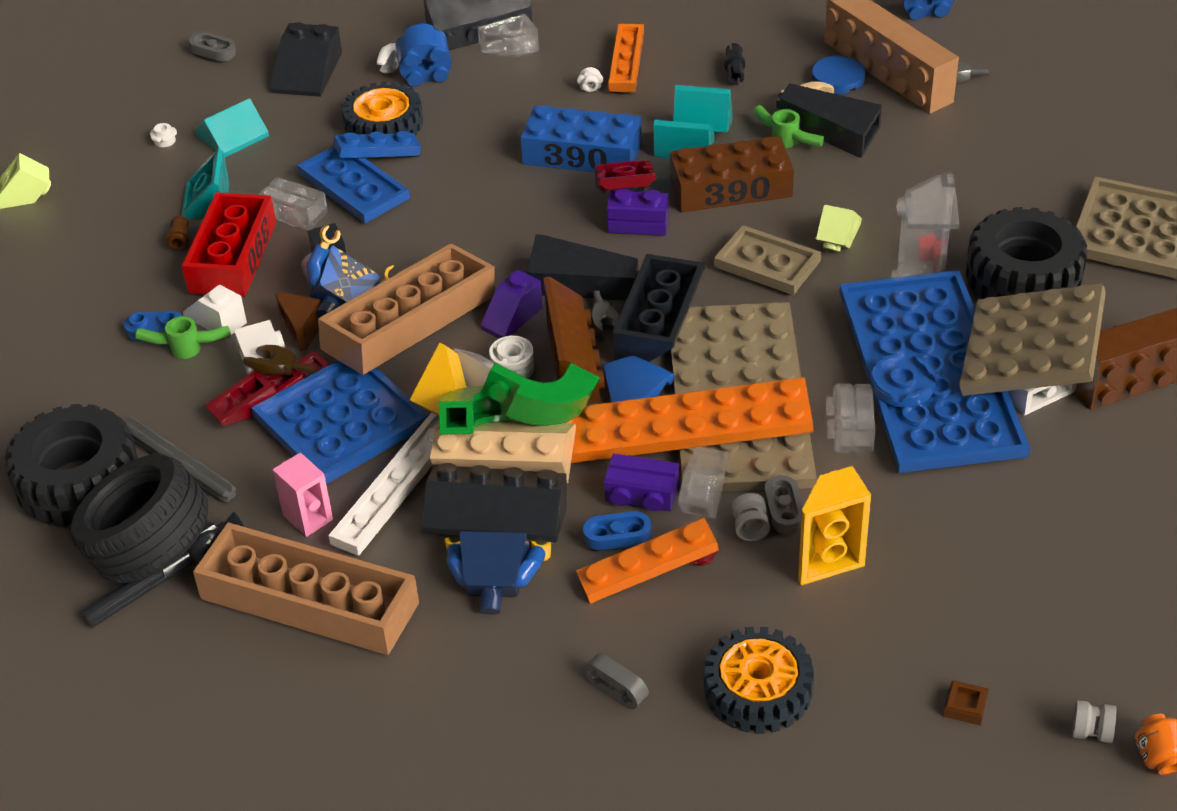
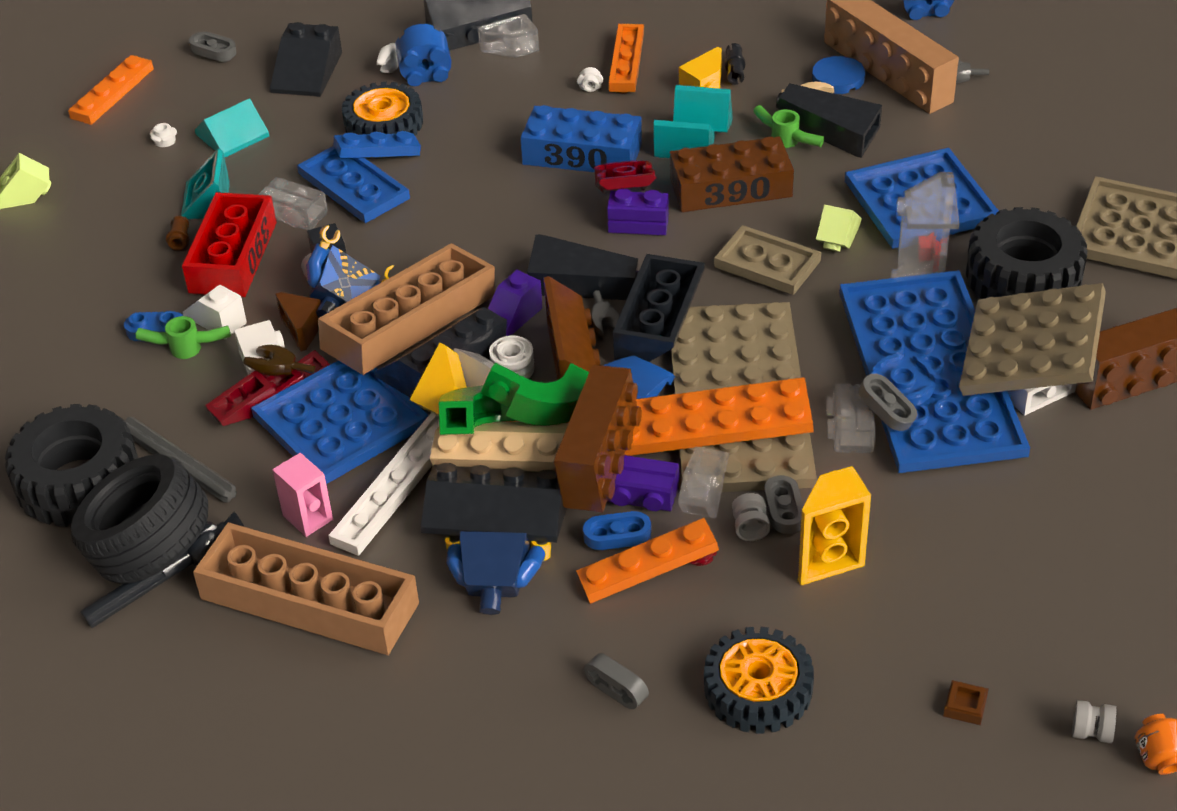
none -> orange plate [68,55,154,125]
none -> black slope [375,307,507,398]
none -> reddish brown brick [554,365,642,513]
none -> yellow slope [679,47,722,89]
none -> blue plate [845,148,999,249]
none -> dark grey plate [858,374,917,431]

